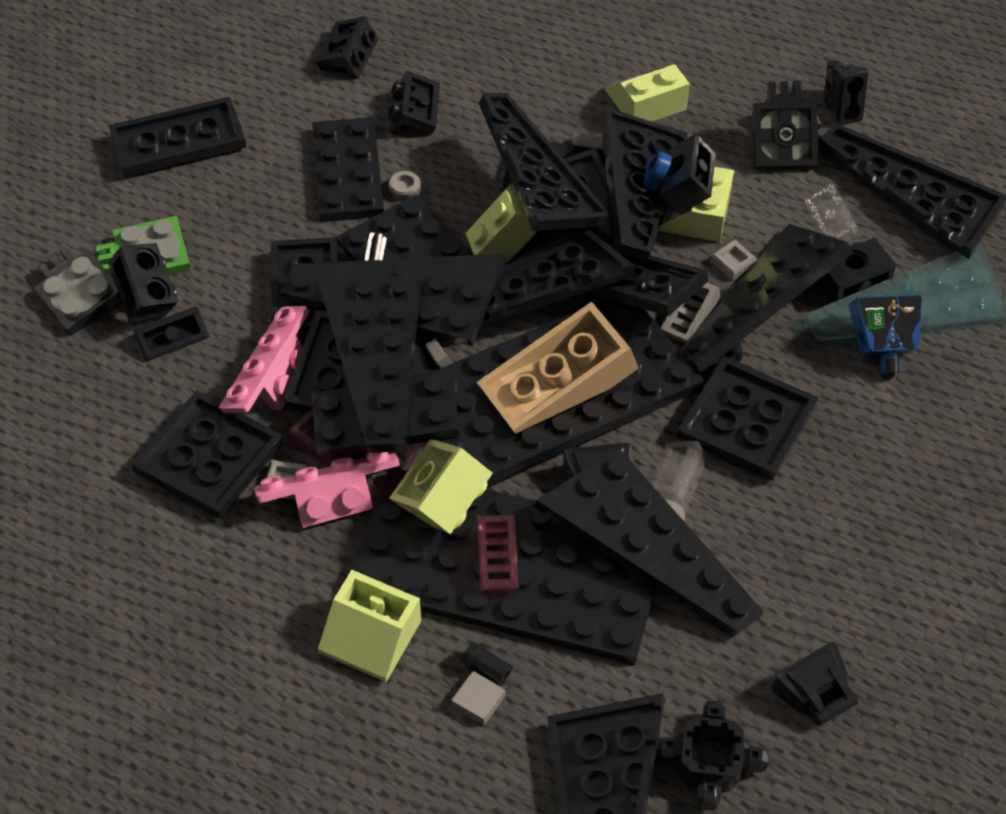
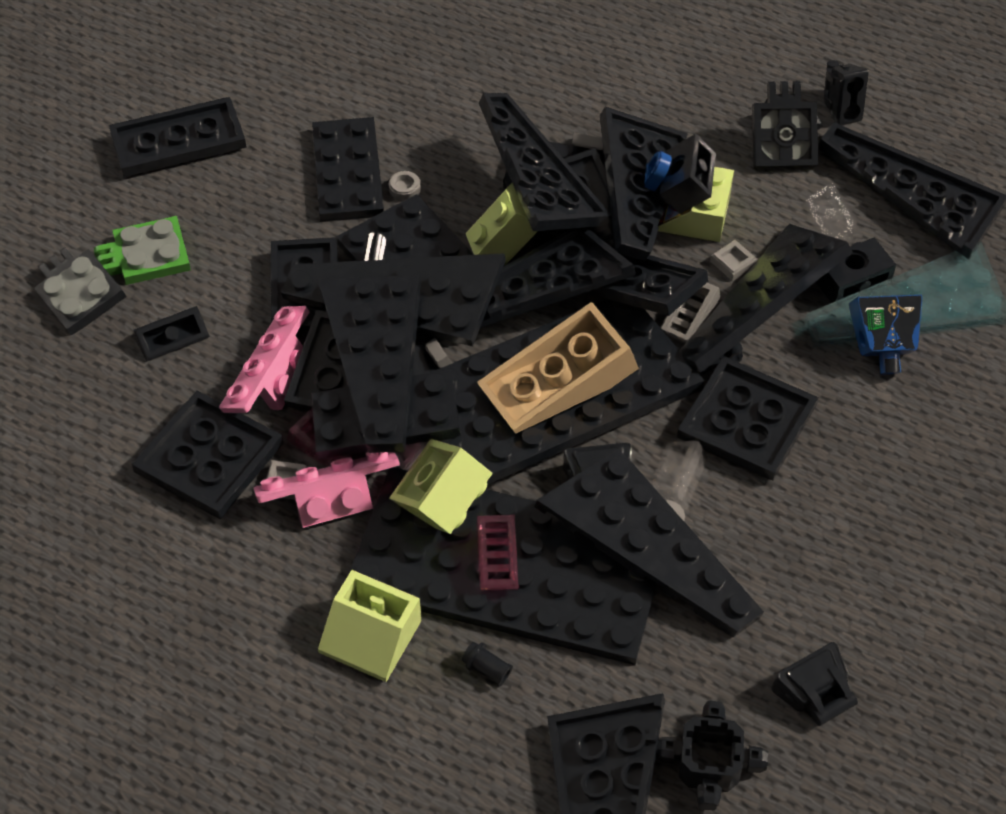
black brick [108,243,178,322] -> none
black bracket [315,16,378,78] -> none
black bracket [388,70,440,134] -> none
light grey tile [451,671,505,725] -> none
yellowish green slope [604,64,690,122] -> none

